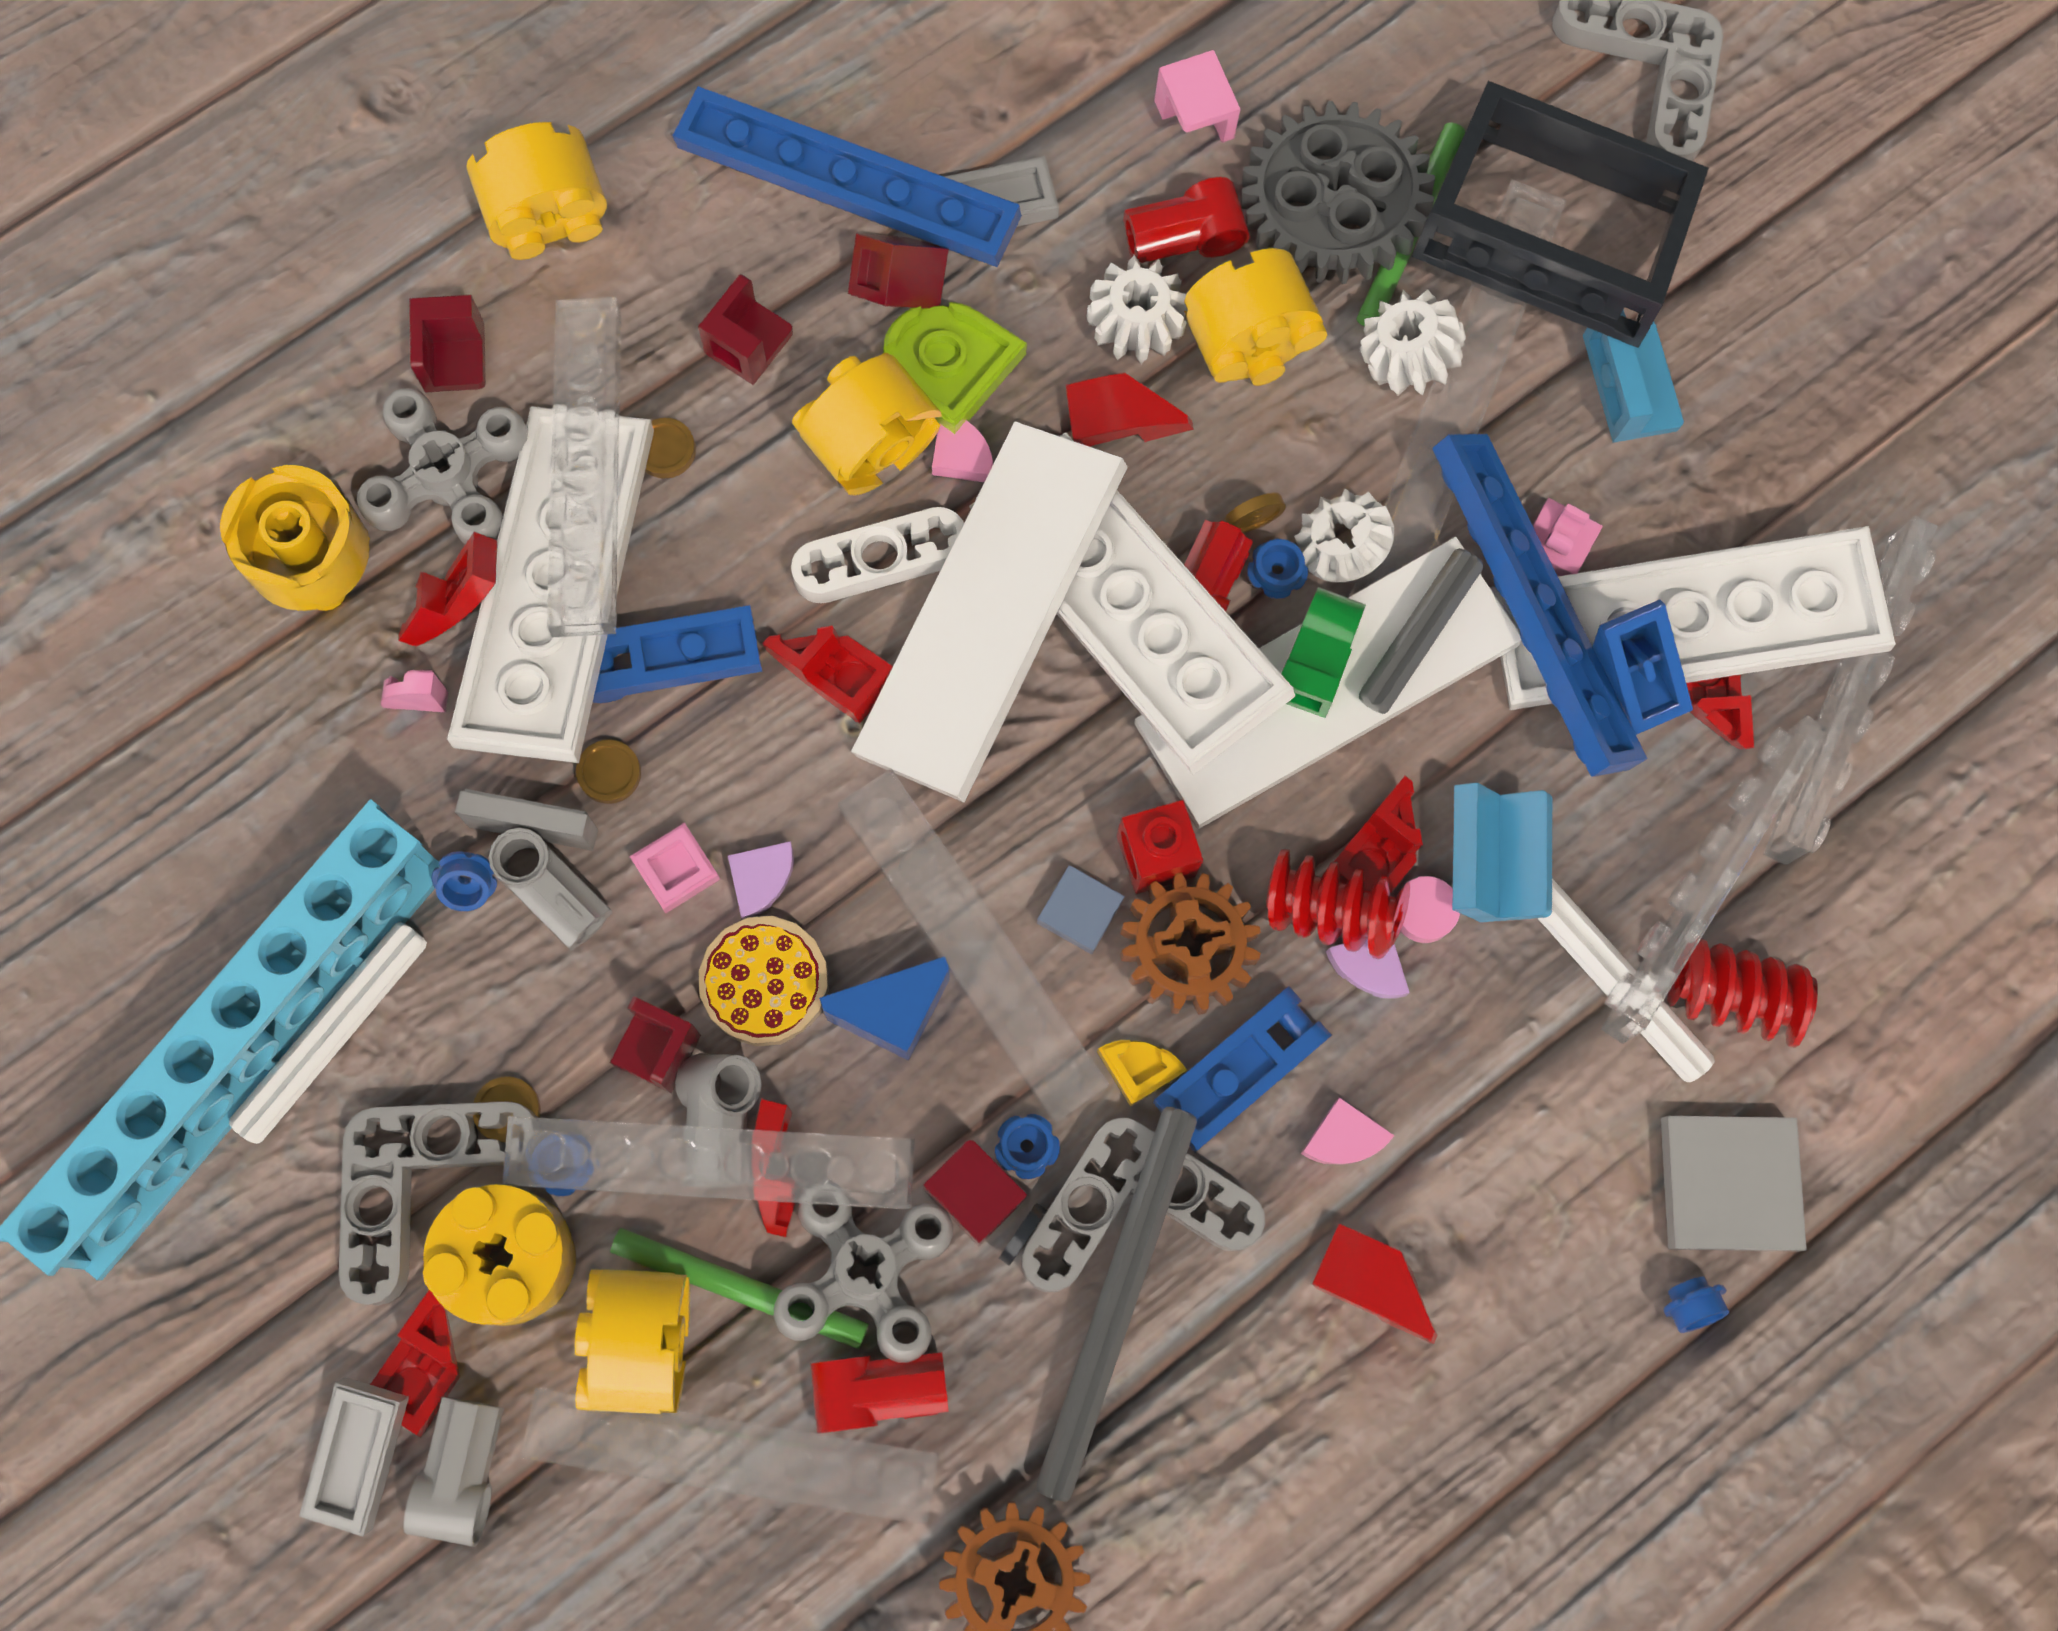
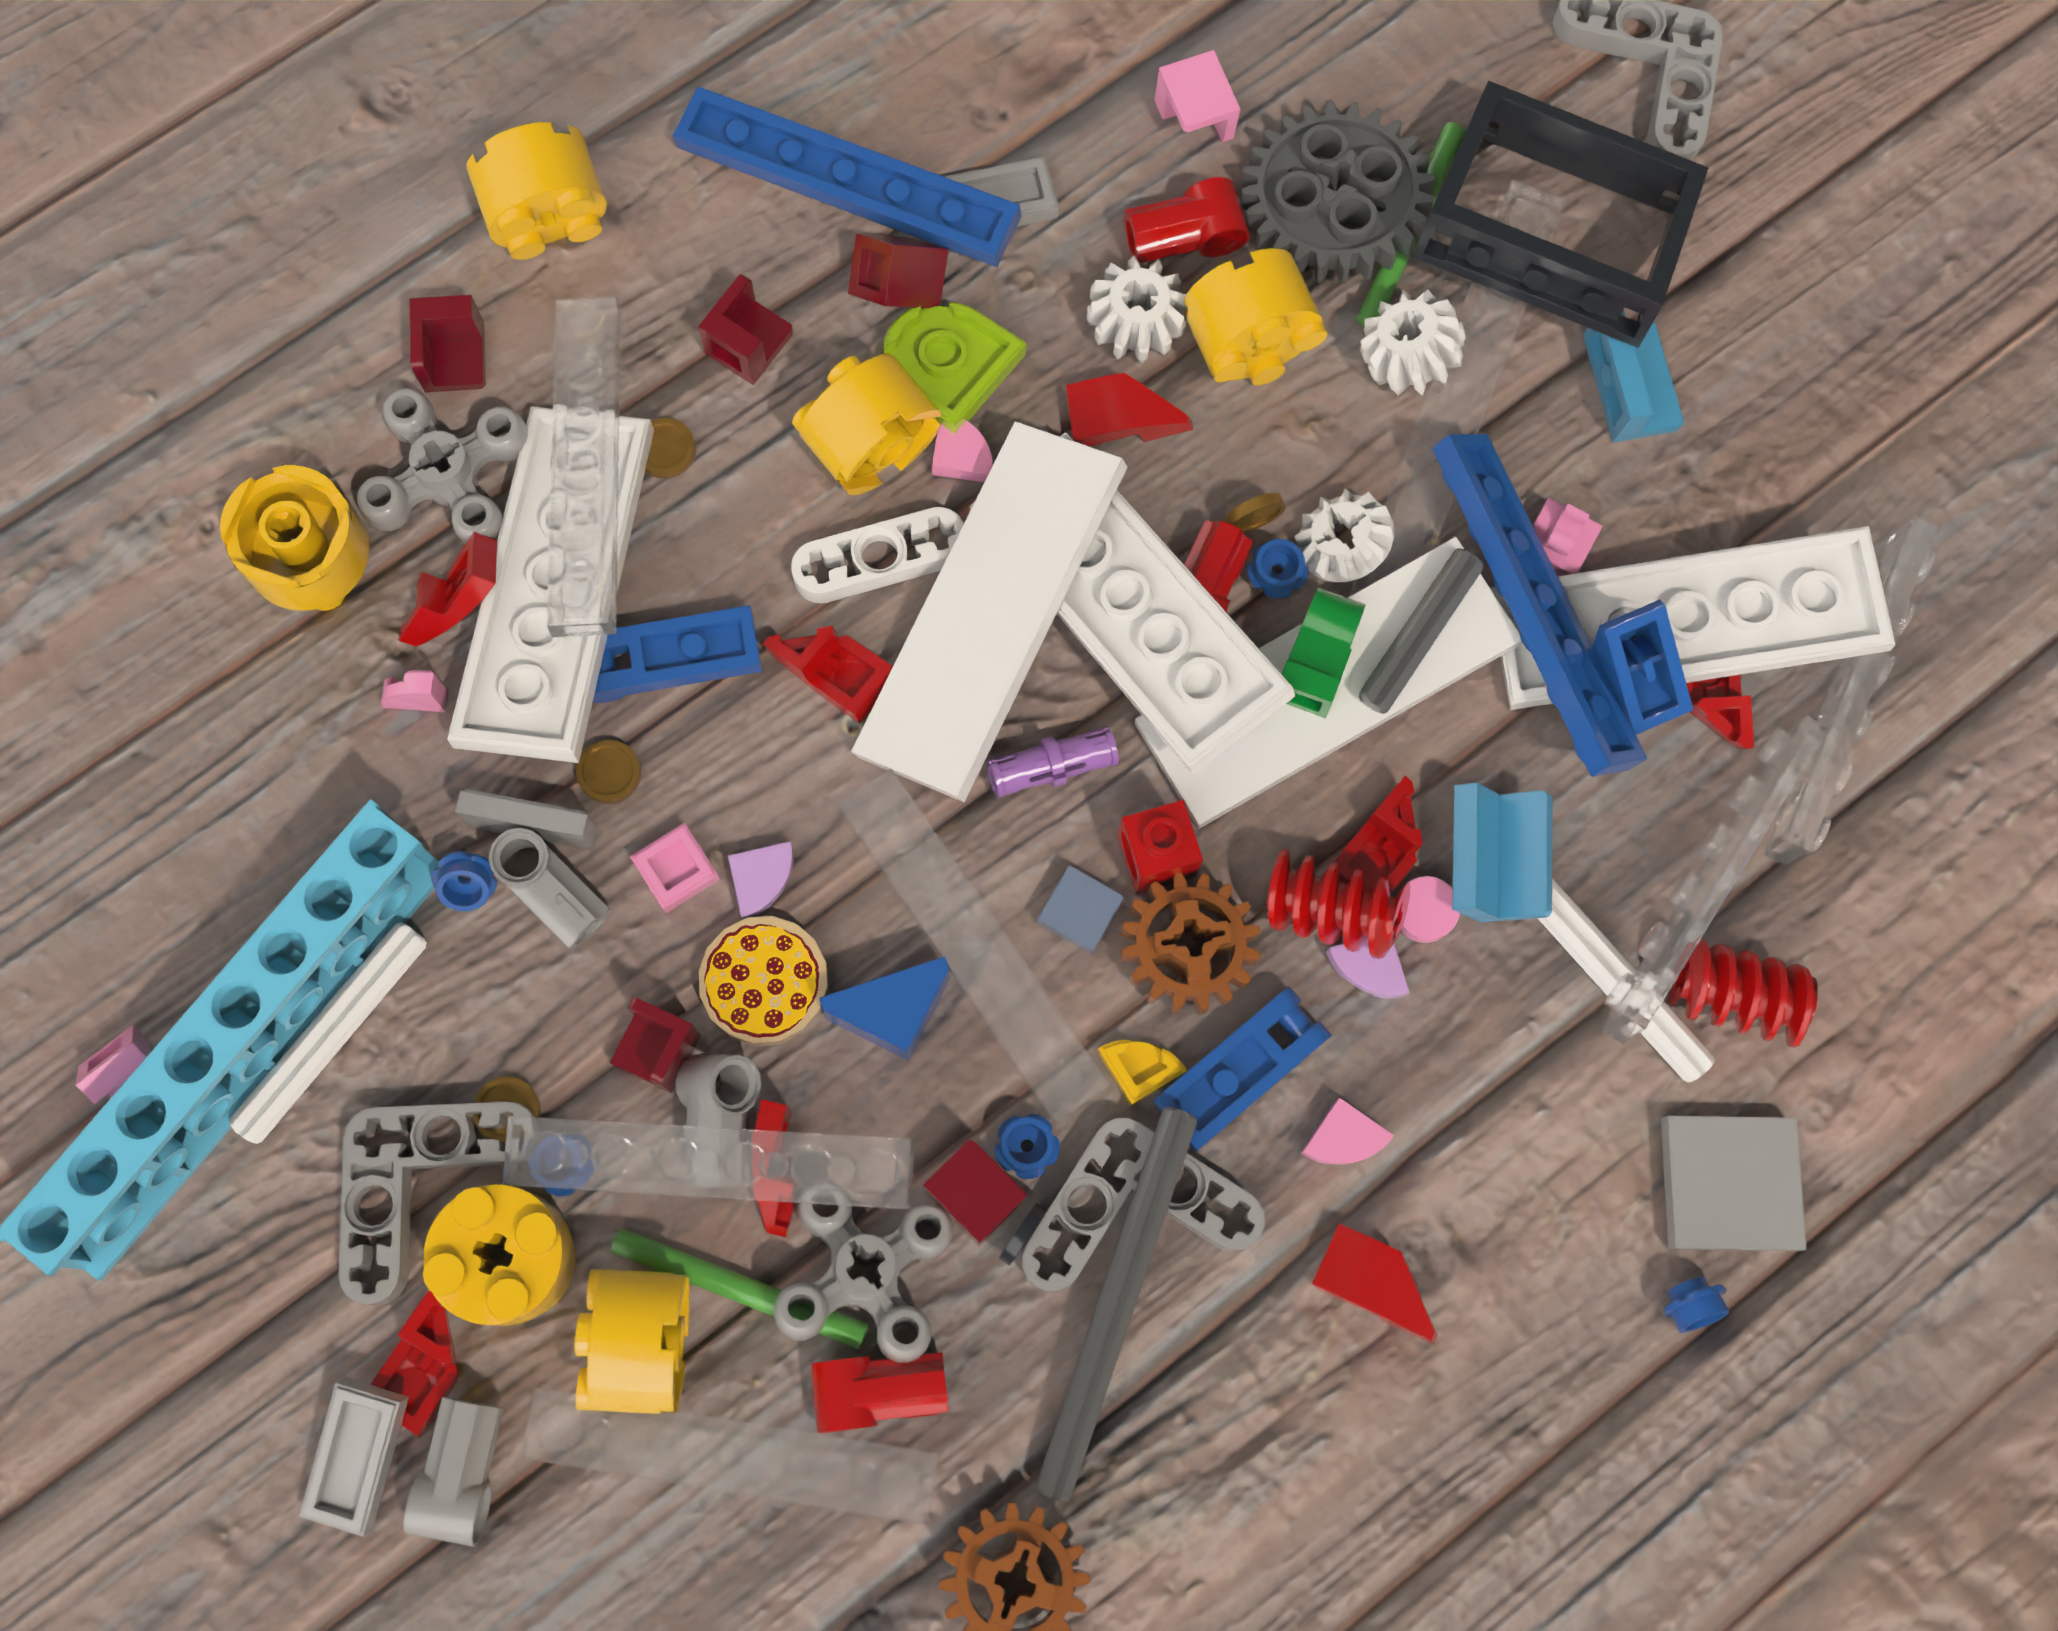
none -> bright pink tile [76,1024,151,1104]
none -> medium lavender pin [986,726,1119,798]

